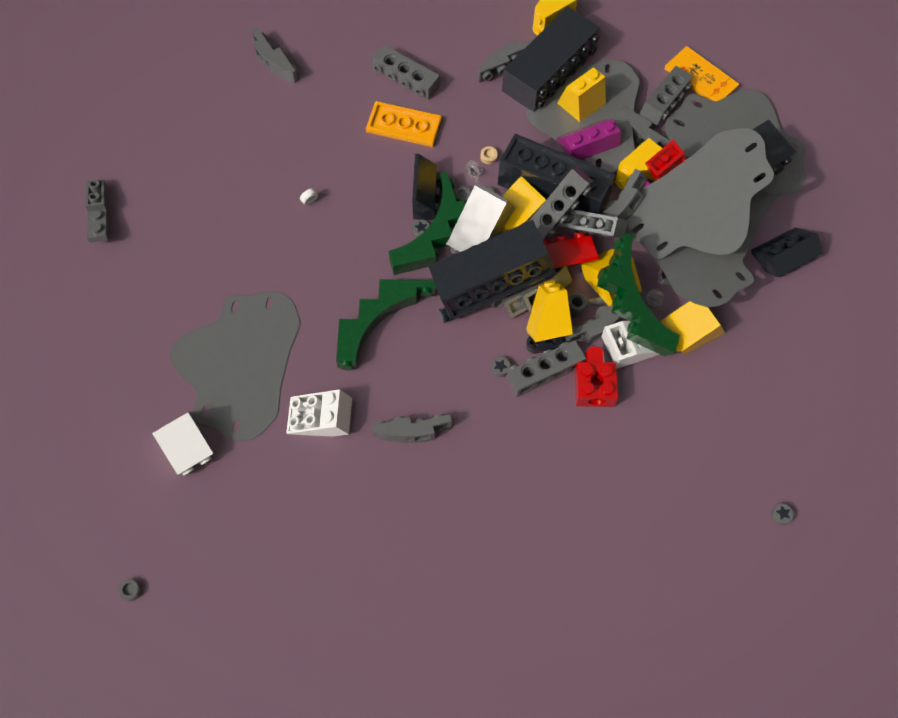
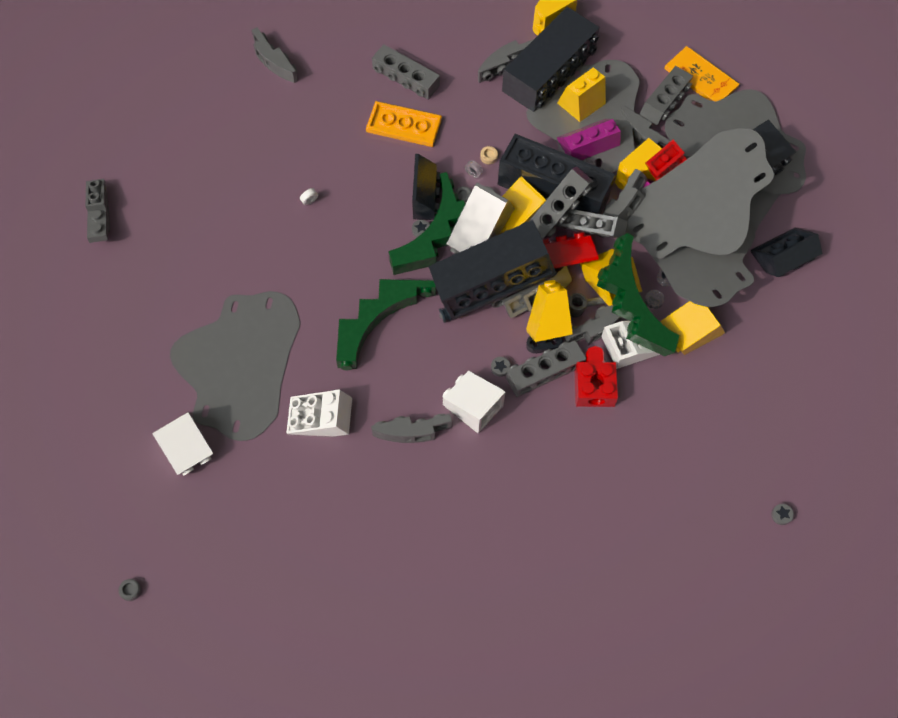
none -> white slope [443,371,505,433]

